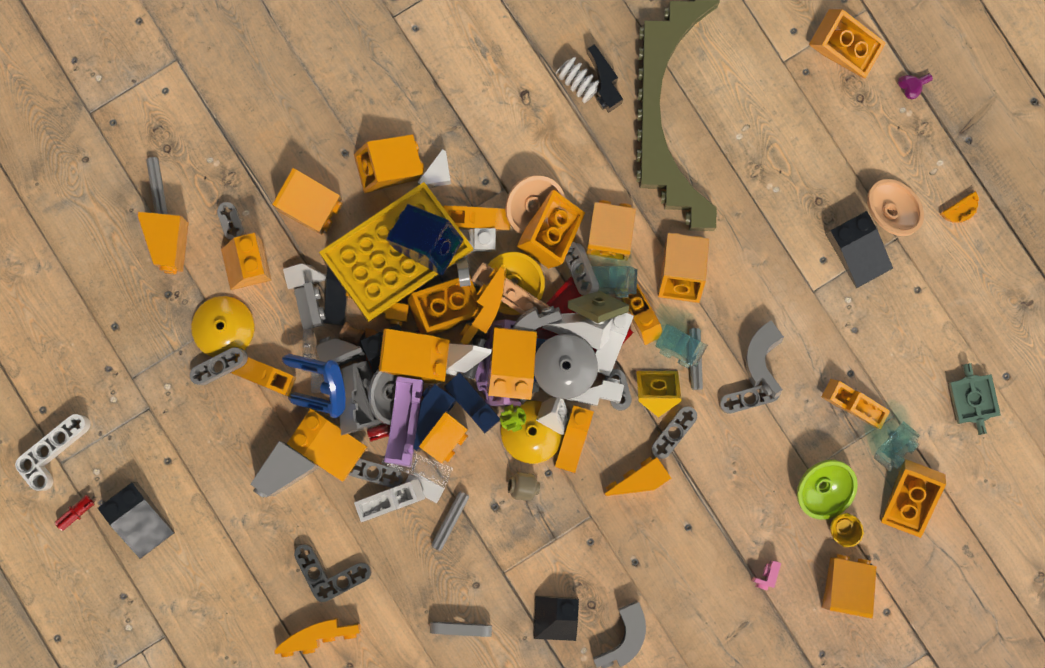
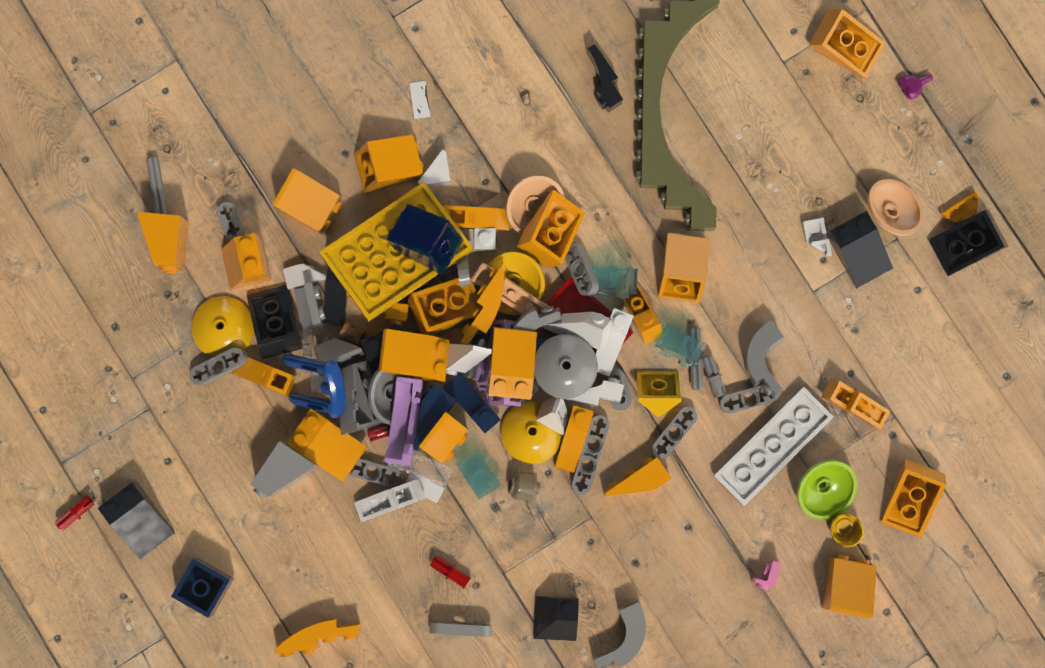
white beam [15,414,90,491] -> none
dark grey beam [294,544,372,602] -> none
light grey axle [431,491,469,551] -> none
lime gear [500,404,526,432] -> none
white piece [555,57,600,103] -> none
olive plate [568,290,629,323] -> none
light orange slope [586,200,636,261] -> none
clear light blue brick [874,421,920,472] -> none
sand green plate [948,363,1001,435] -> none
none -> dark blue brick [171,558,234,618]
none -> black slope [246,285,304,359]
none -> white sticker [409,81,431,119]
none -> red axle [430,556,471,589]
none -> clear light blue brick [456,450,502,500]
none -> light grey beam [572,415,609,495]
none -> light grey axle [702,355,727,398]
none -> white plate [713,387,833,506]
none -> white slope [801,217,832,257]
none -> black slope [928,210,1009,276]

